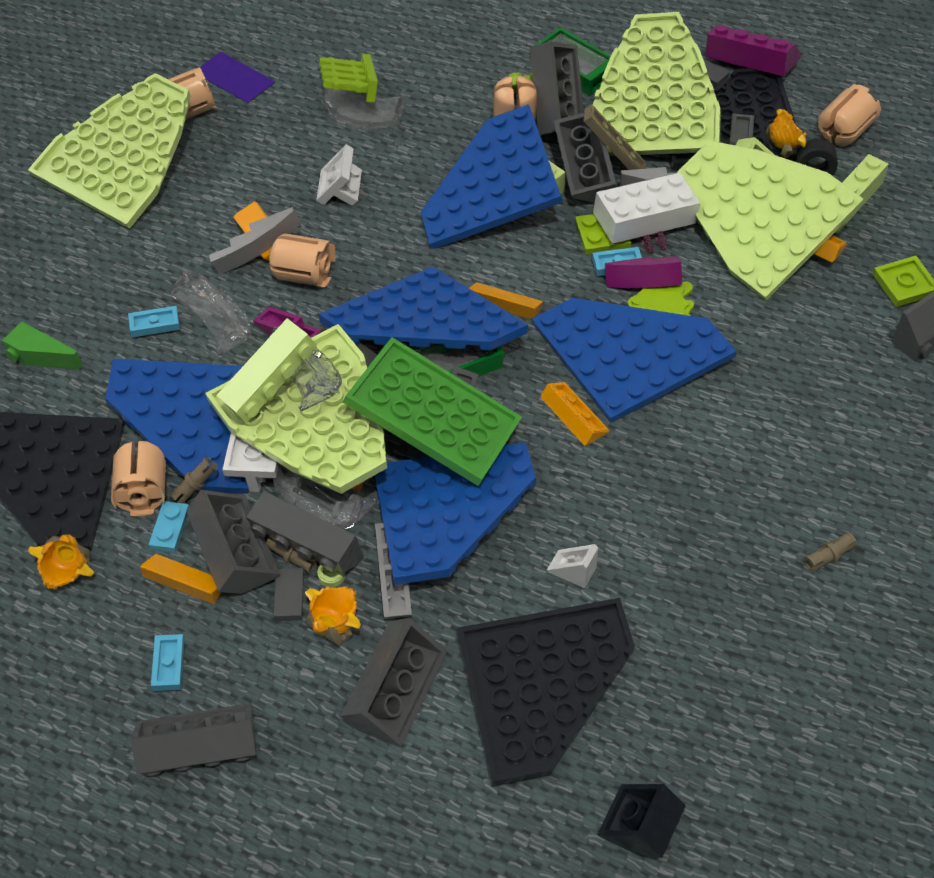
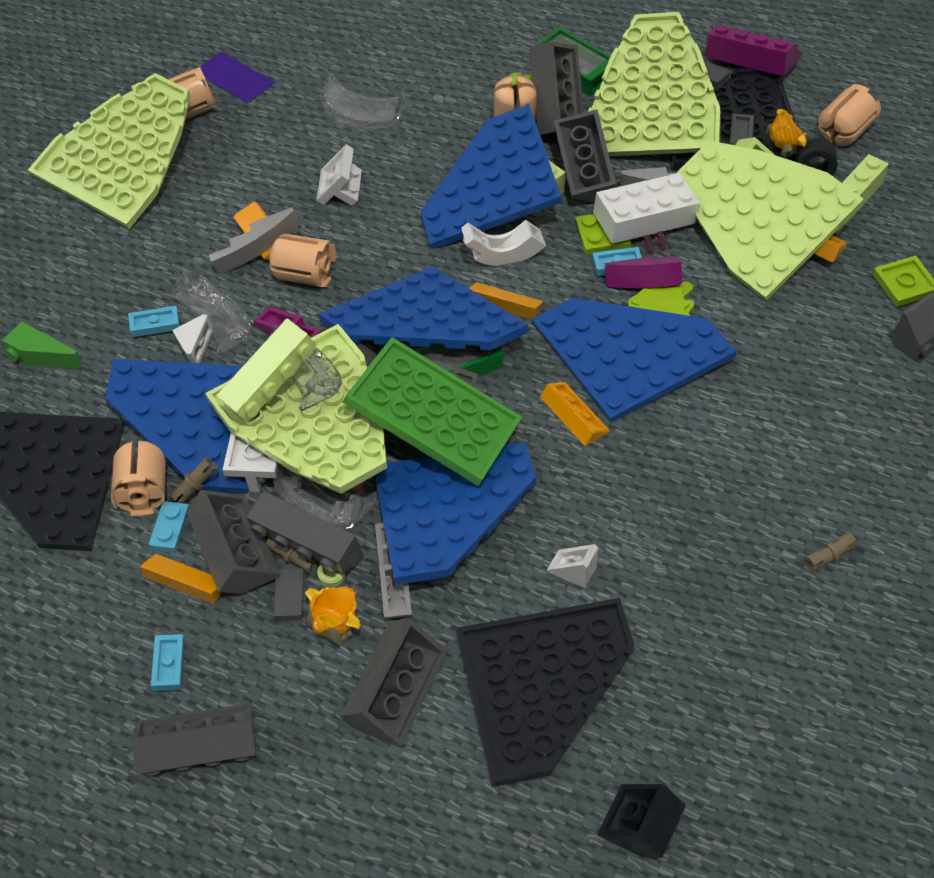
light orange hair [28,534,94,589] -> none
lime fence [319,53,378,103] -> none
dark tan tile [584,104,647,170] -> none
none -> white slope [172,314,214,363]
none -> white arch [461,220,546,266]

